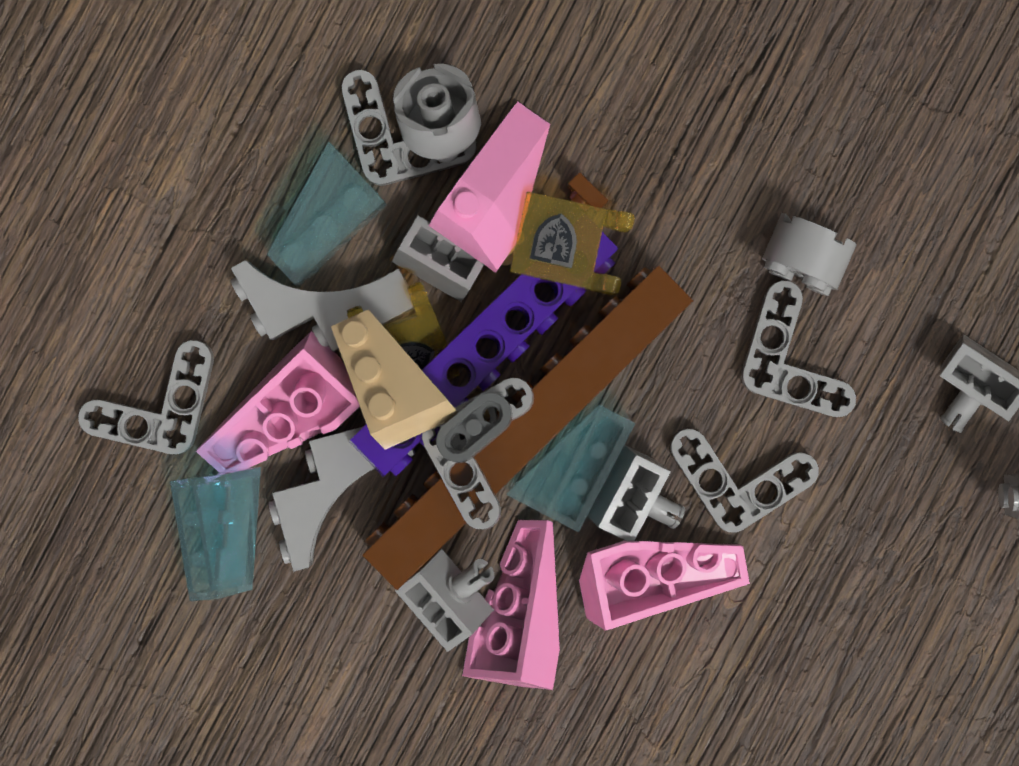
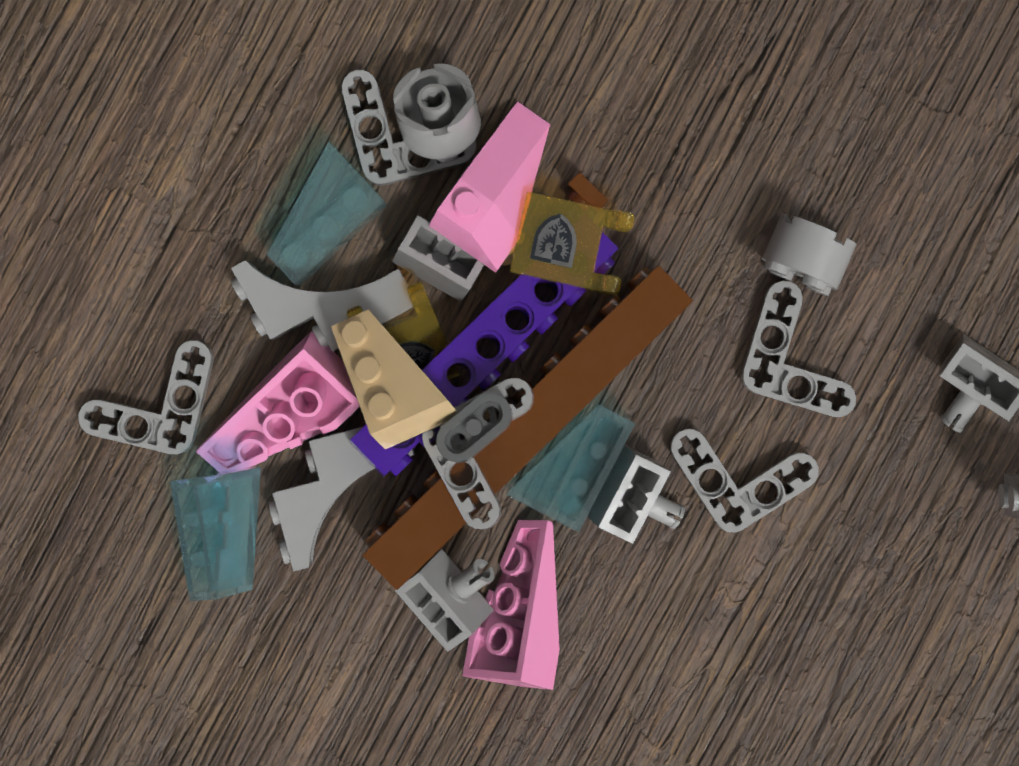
bright pink wedge [579,541,750,631] -> none

